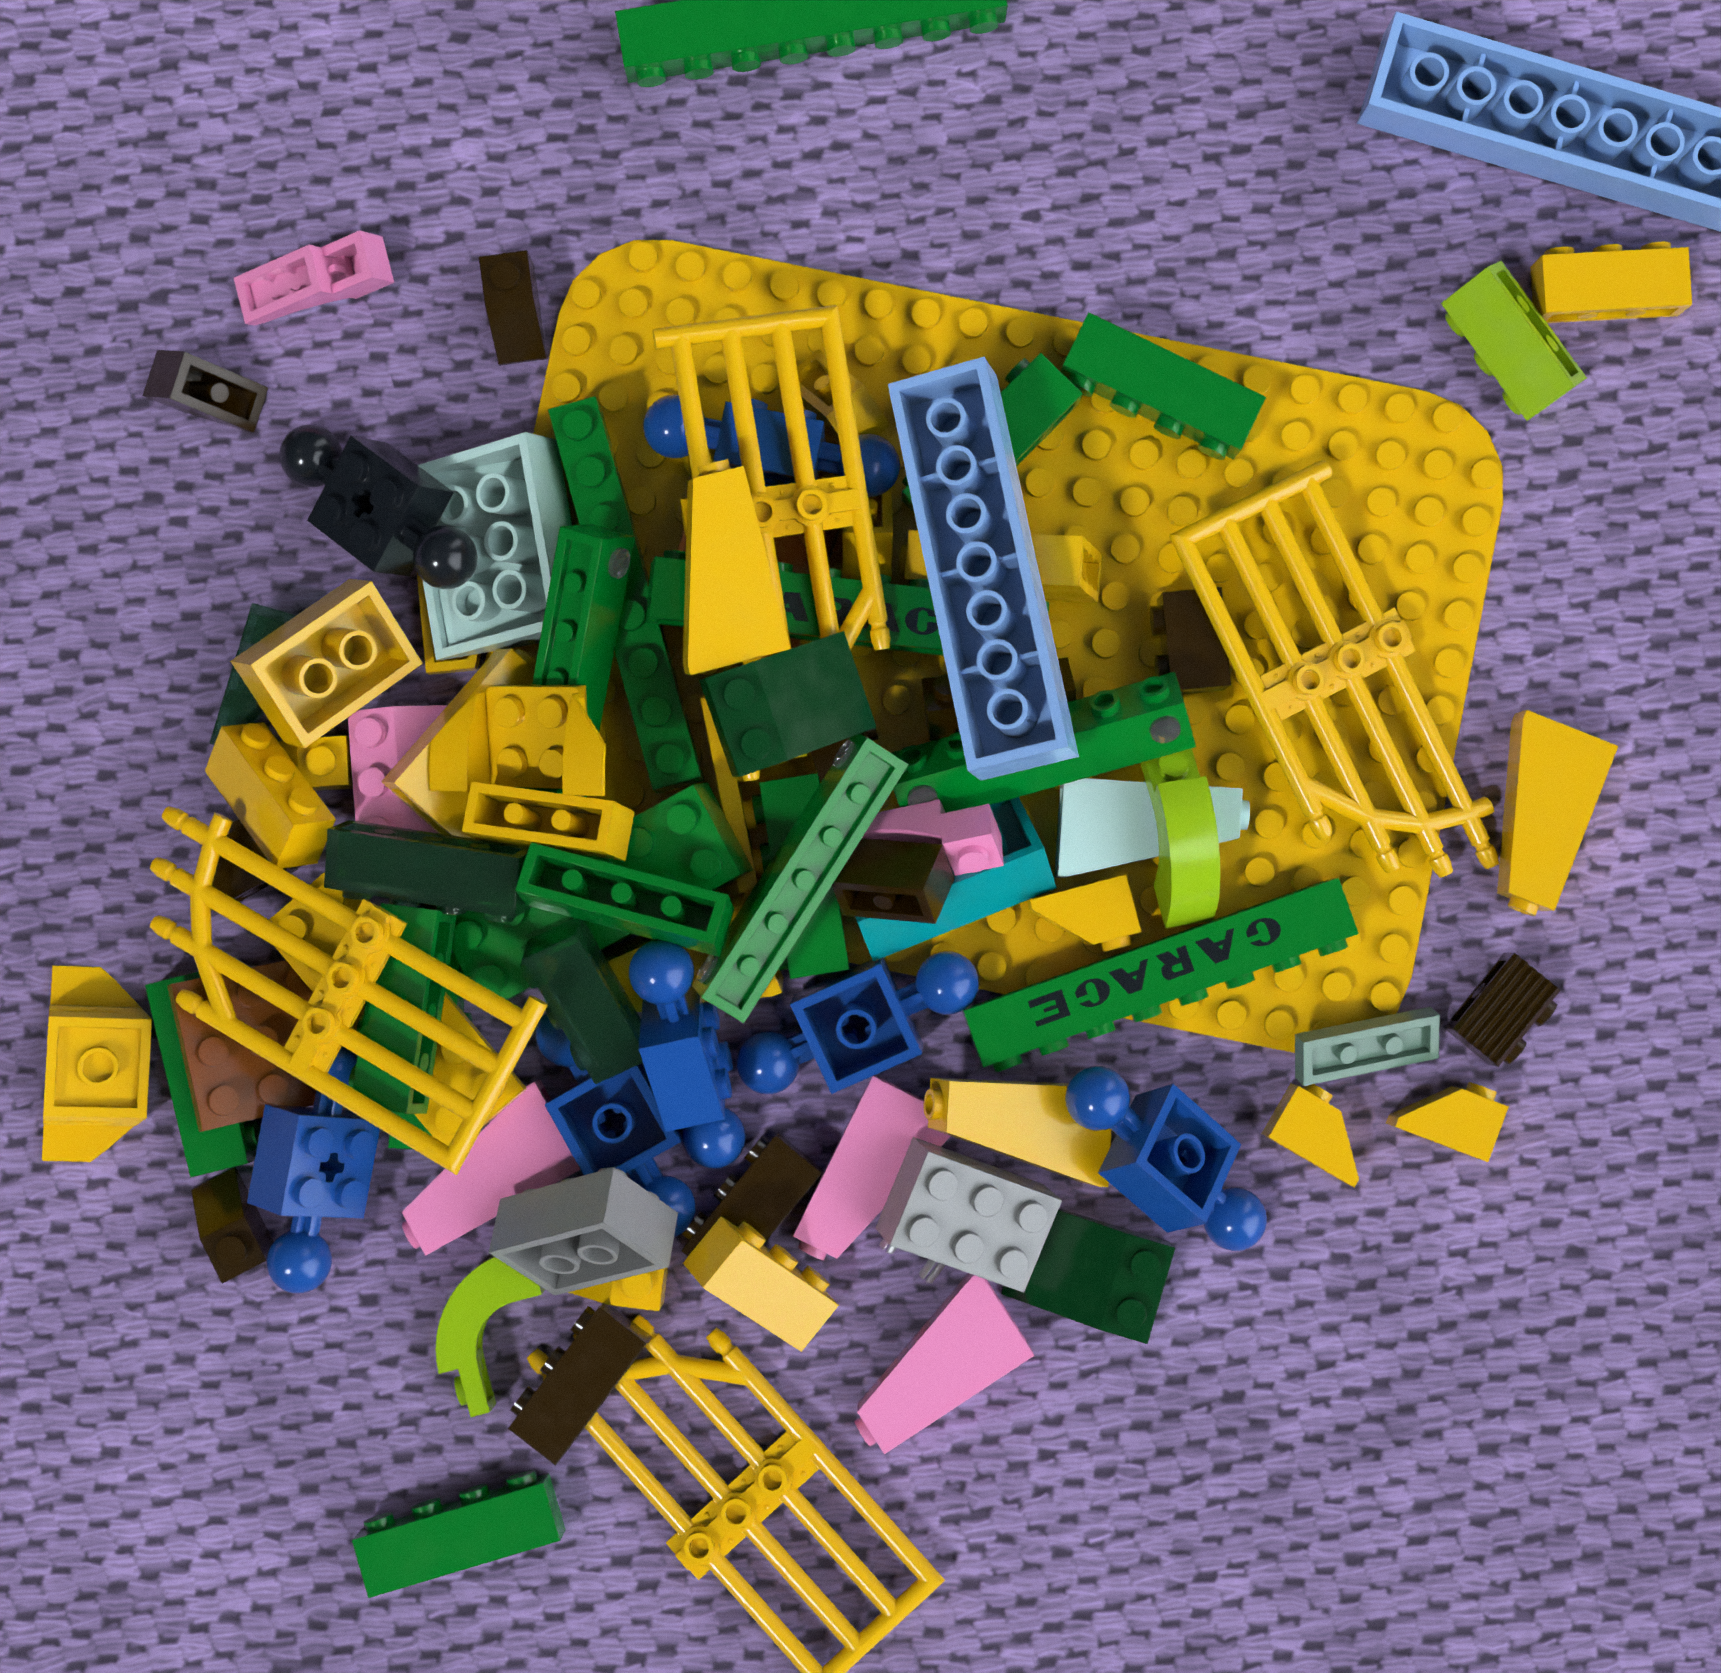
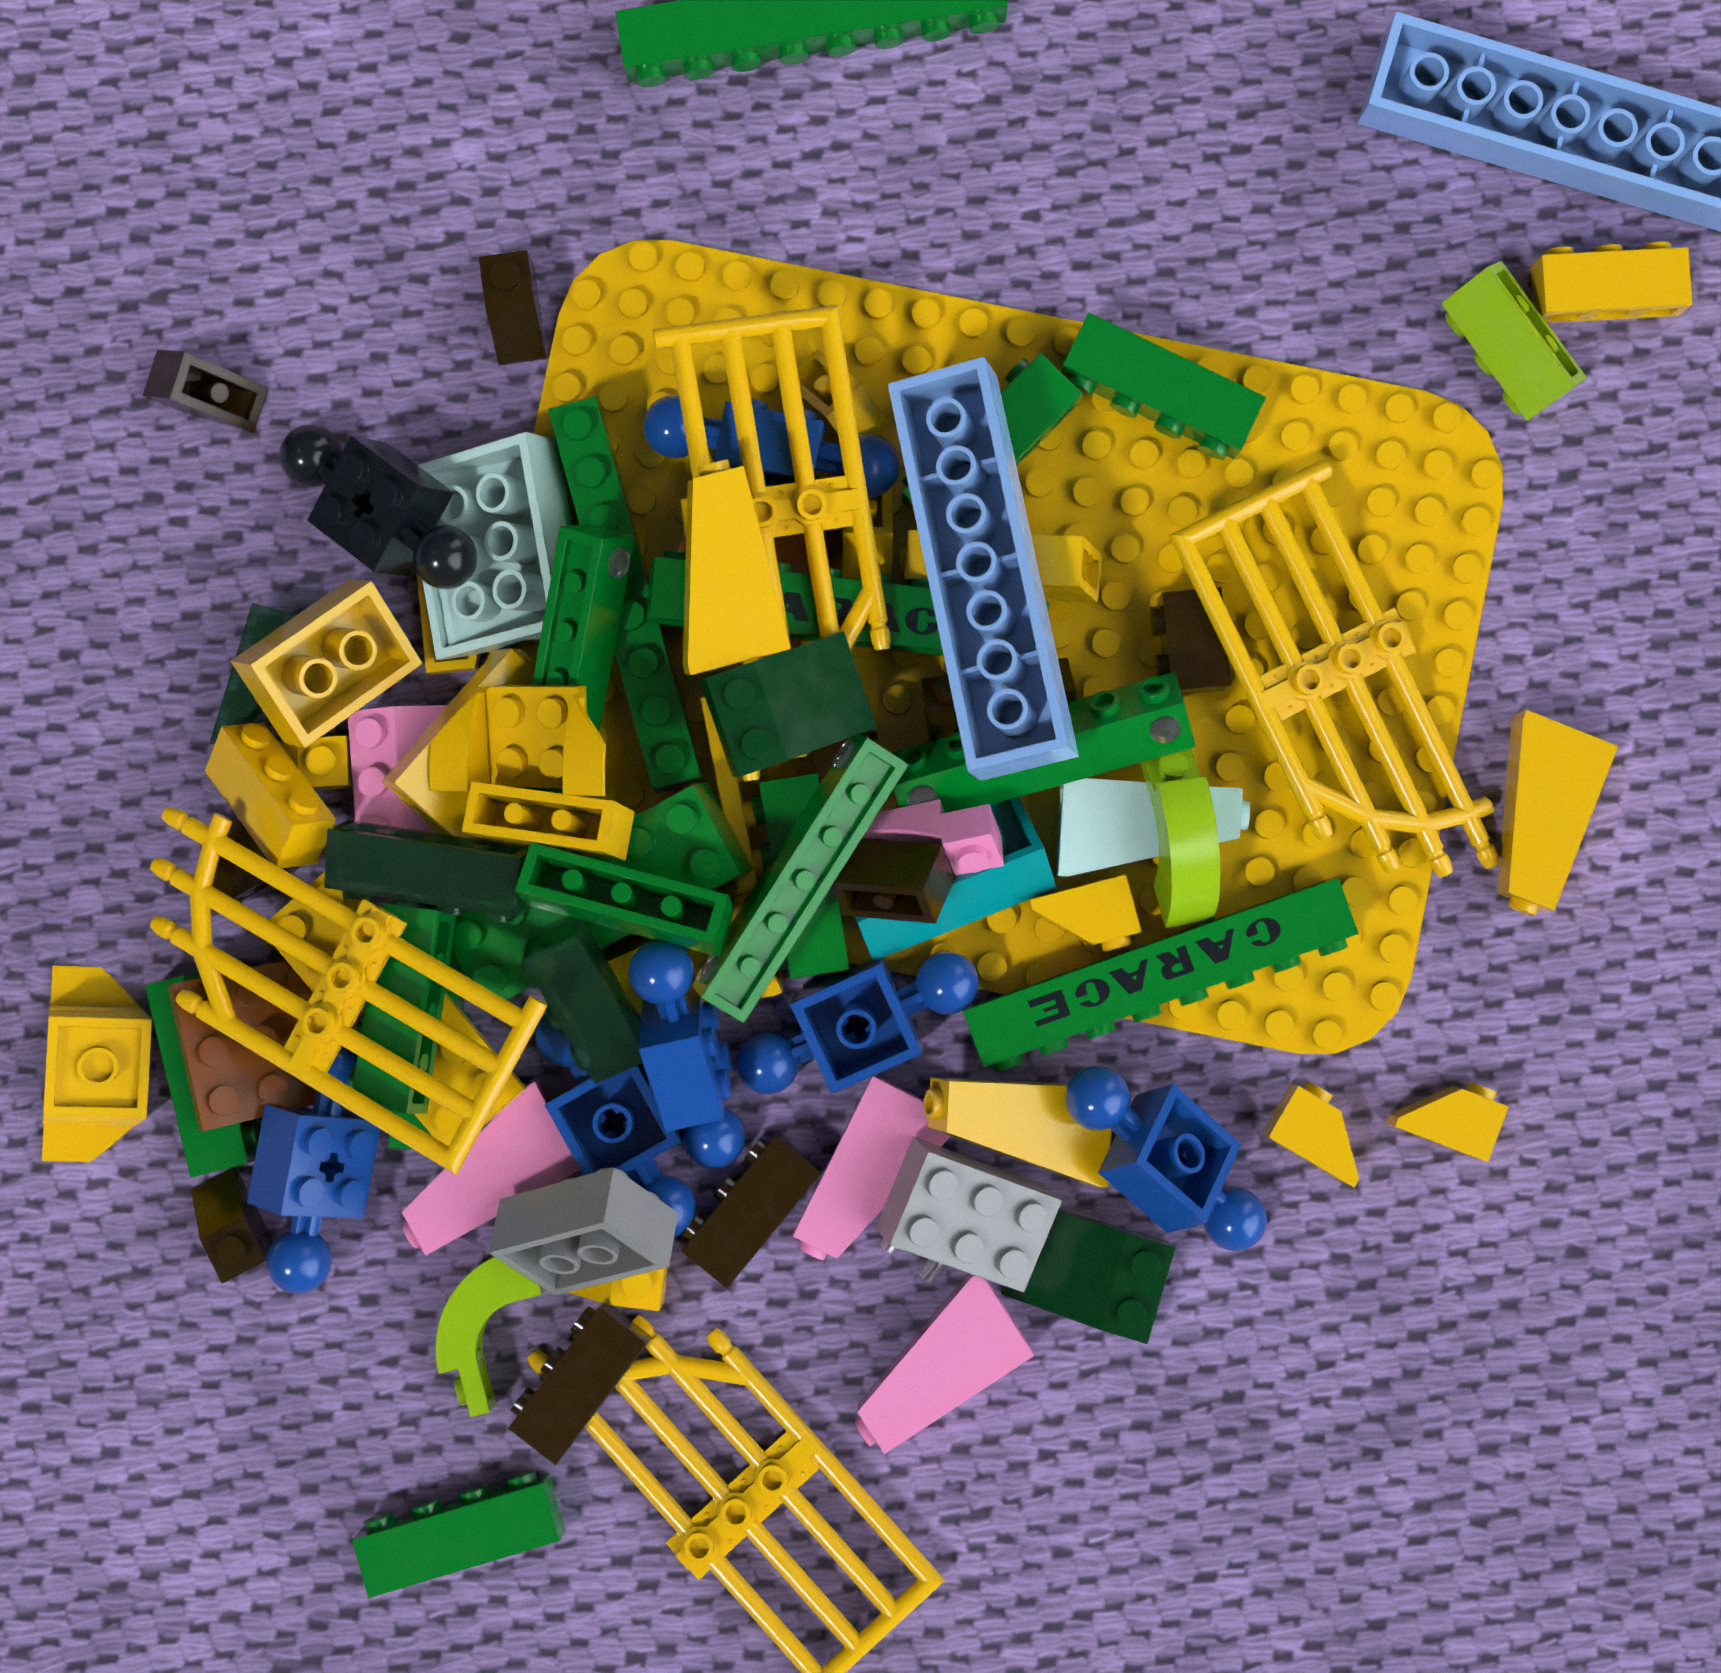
bright pink slope [234,230,394,326] -> none
yellow brick [683,1216,839,1352] -> none
sand green plate [1295,1007,1440,1086] -> none
dark brown brick [1443,953,1561,1067] -> none

